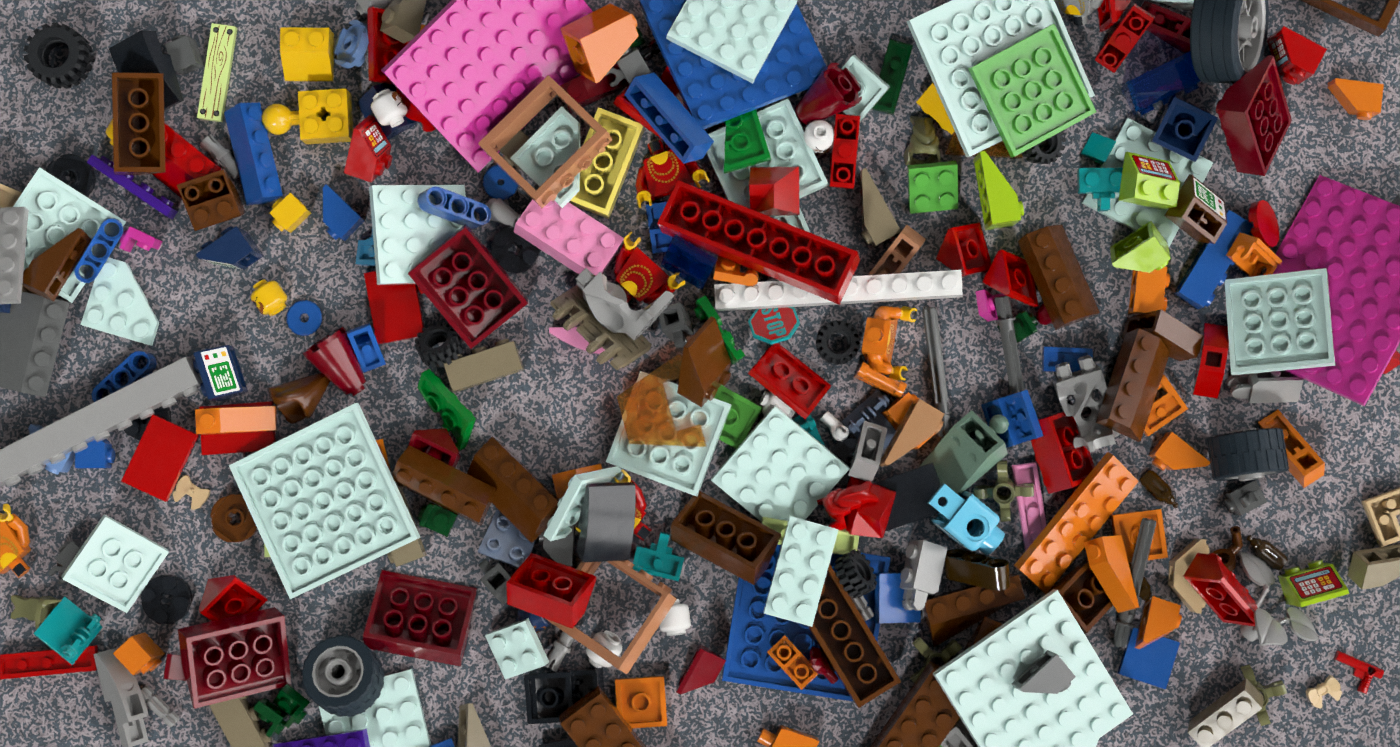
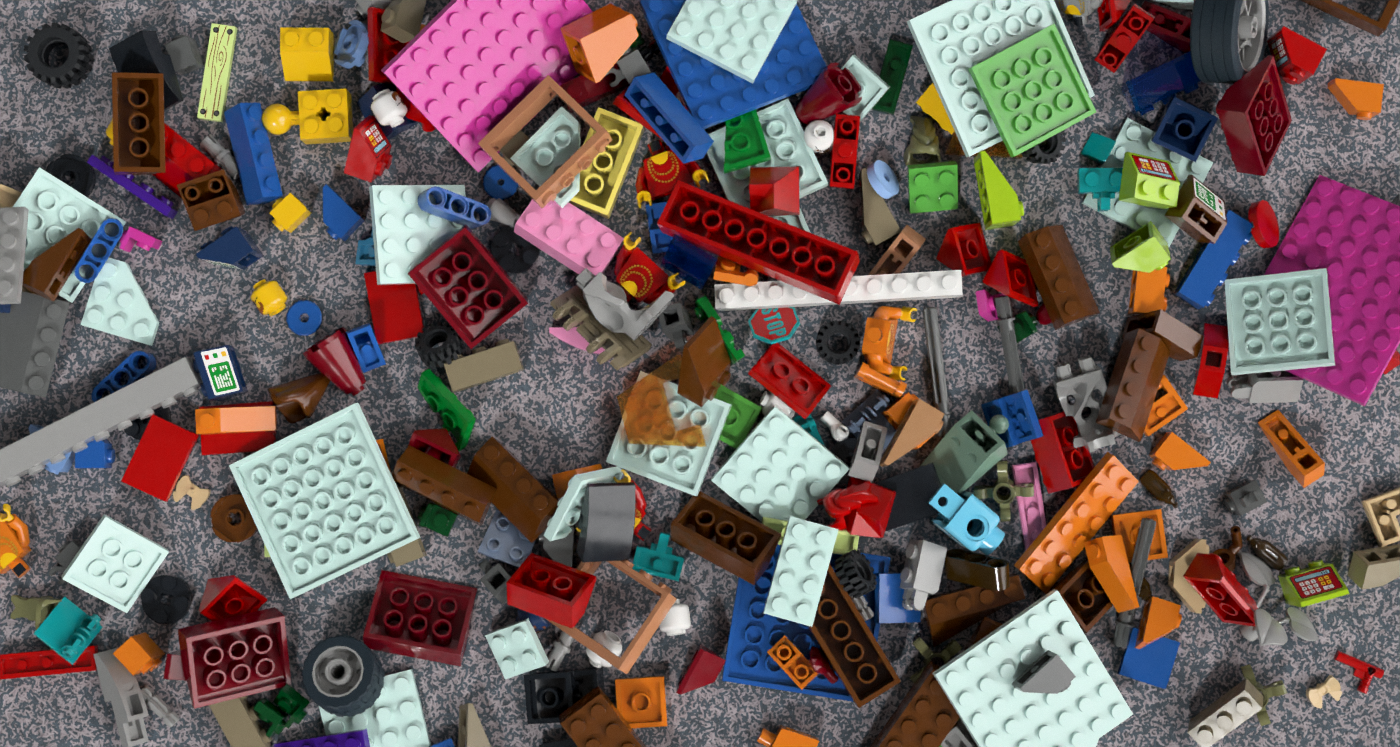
blue plate [1042,347,1093,372] -> none
black wheel [1207,428,1289,481] -> none
orange hinge [1226,233,1282,277] -> none
none -> light blue piece [867,160,899,199]

